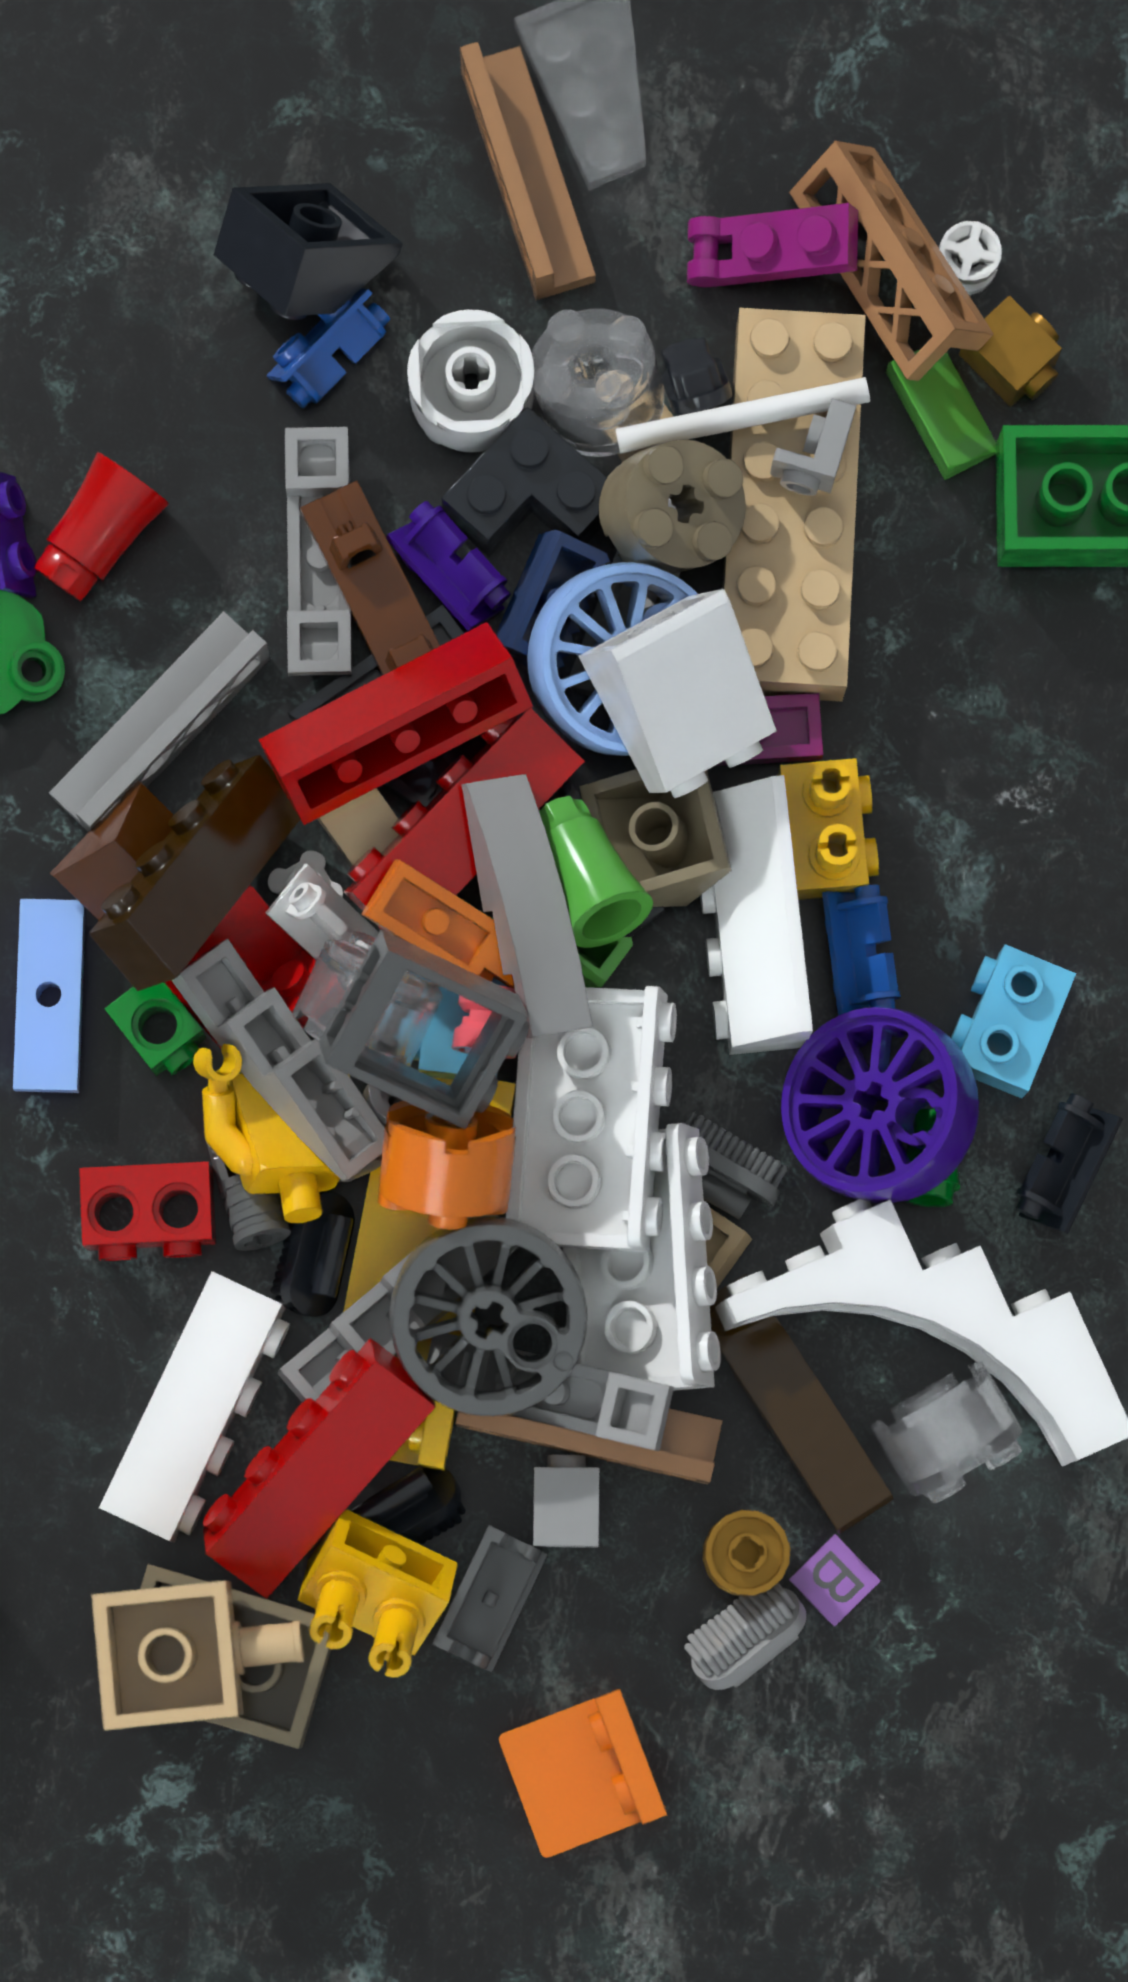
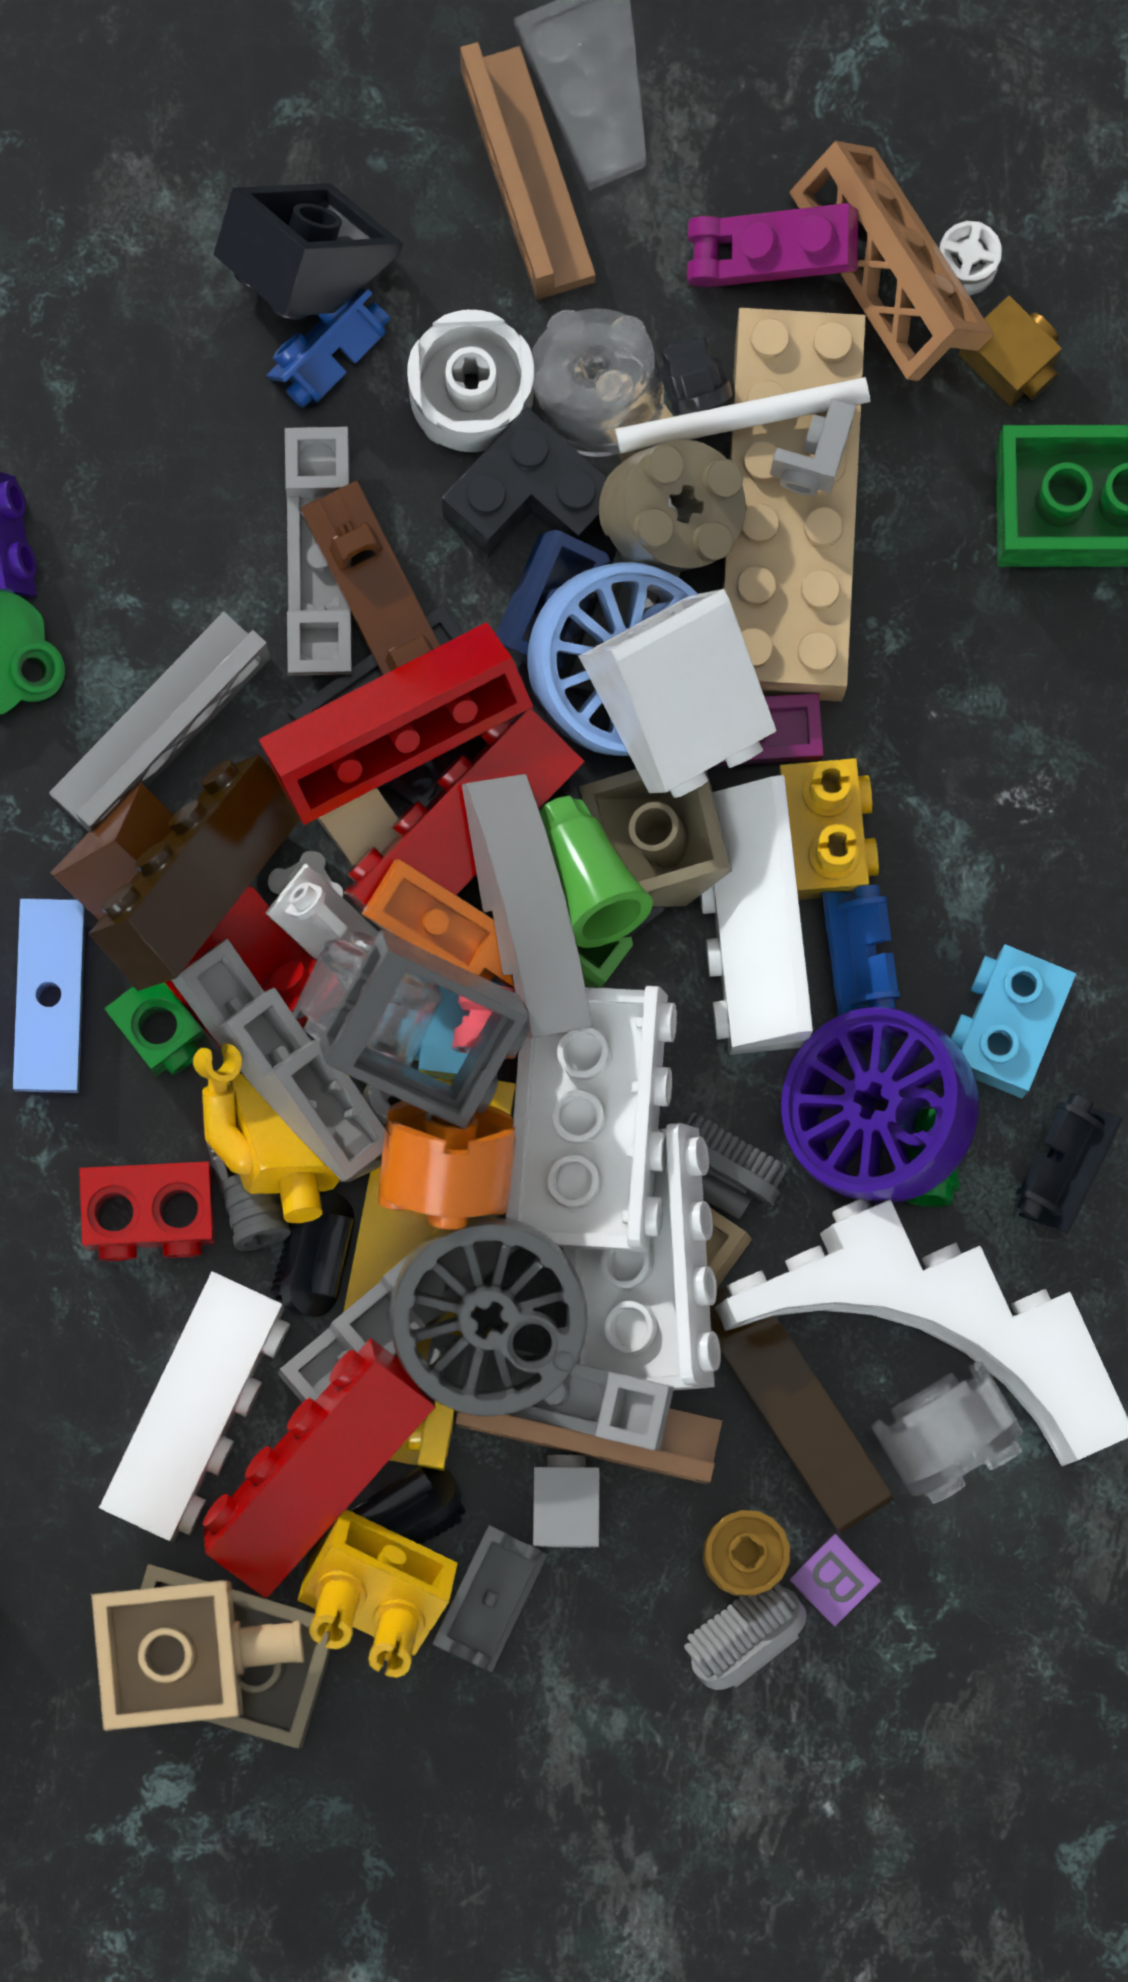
red plant [34,452,169,601] -> none
dark purple hinge [386,501,511,631] -> none
orange bracket [499,1689,667,1858] -> none
bright green slope [886,350,996,480] -> none

